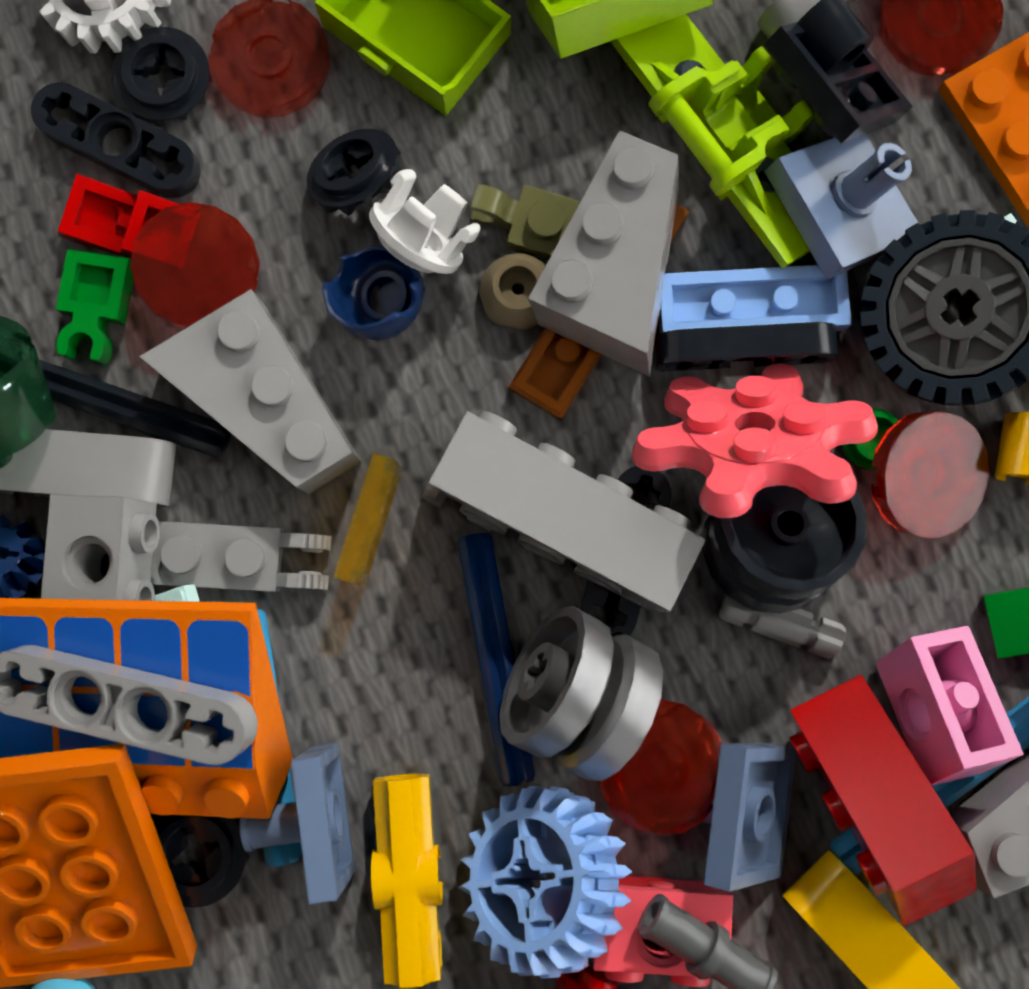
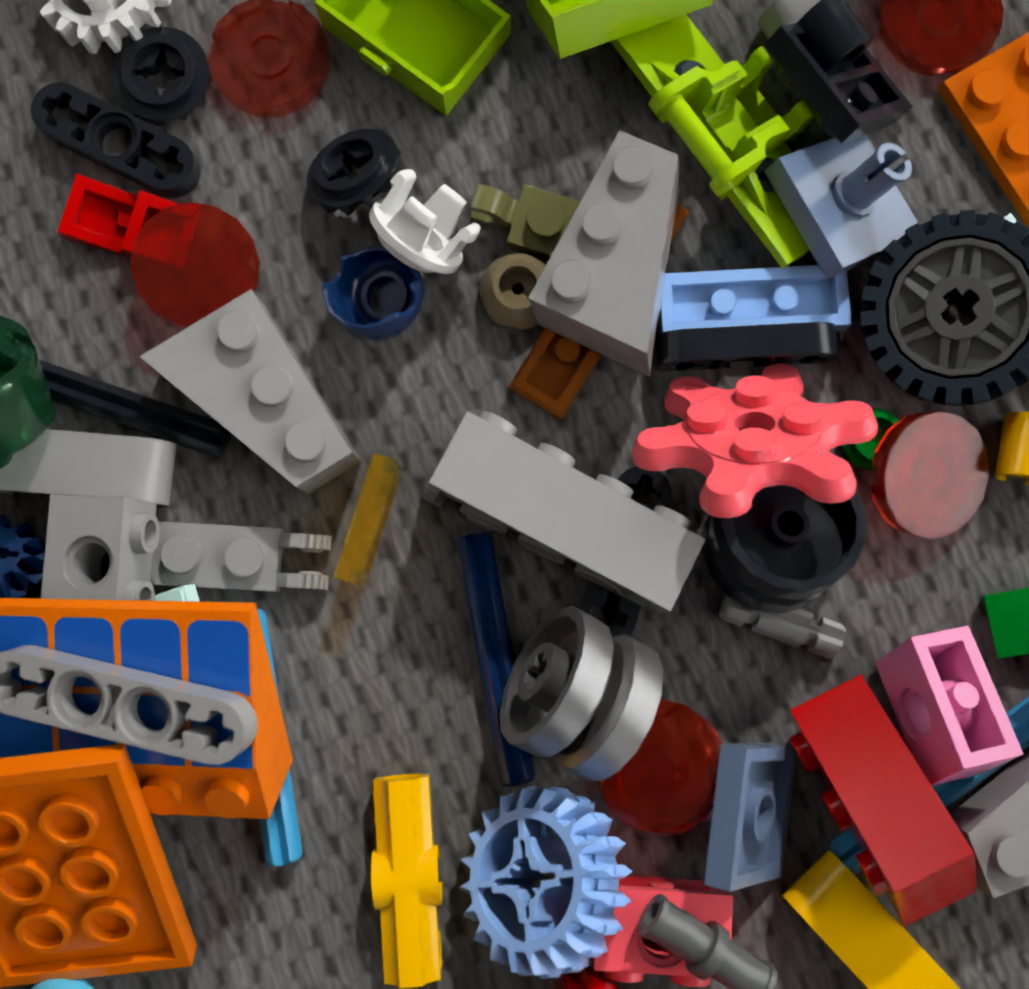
green plate [55,249,136,365] -> none
black gear [153,815,249,908] -> none
sand blue tile [240,742,355,905] -> none

